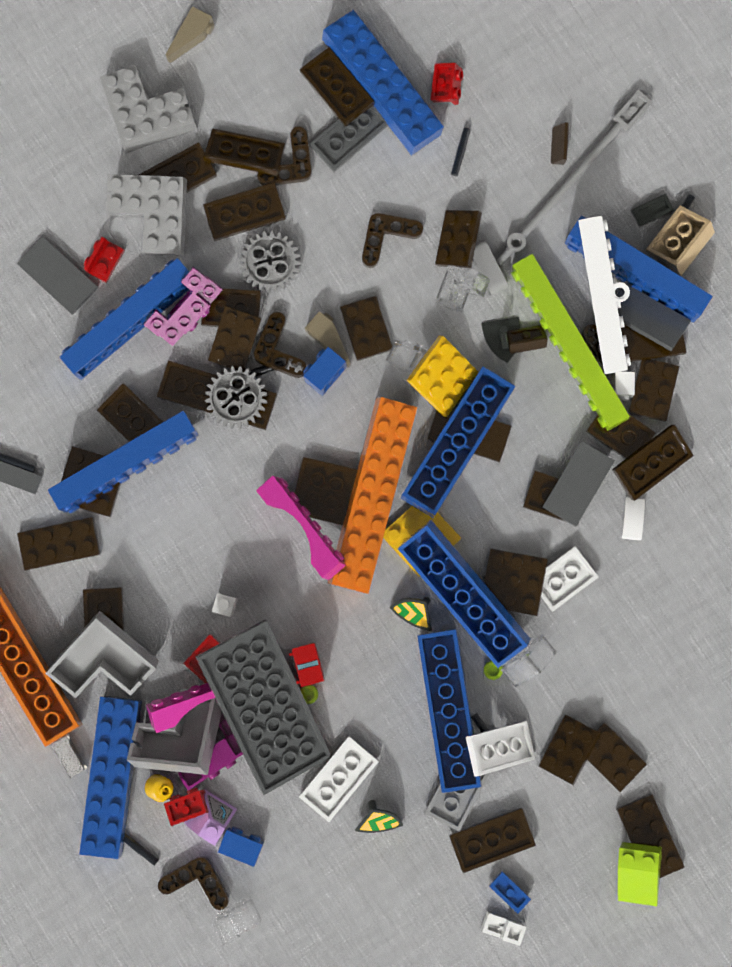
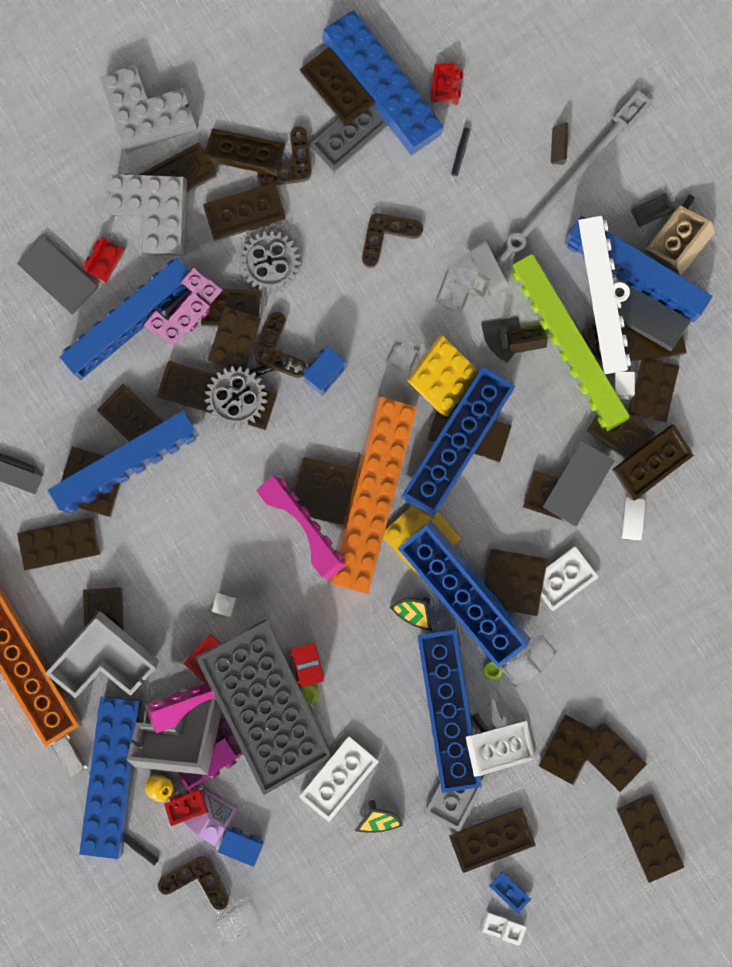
dark tan slope [165,6,215,63] -> none
dark tan slope [305,311,351,368] -> none
dark brown plate [340,296,393,361] -> none
dark brown plate [435,210,482,268] -> none
lime slope [618,842,662,907] -> none

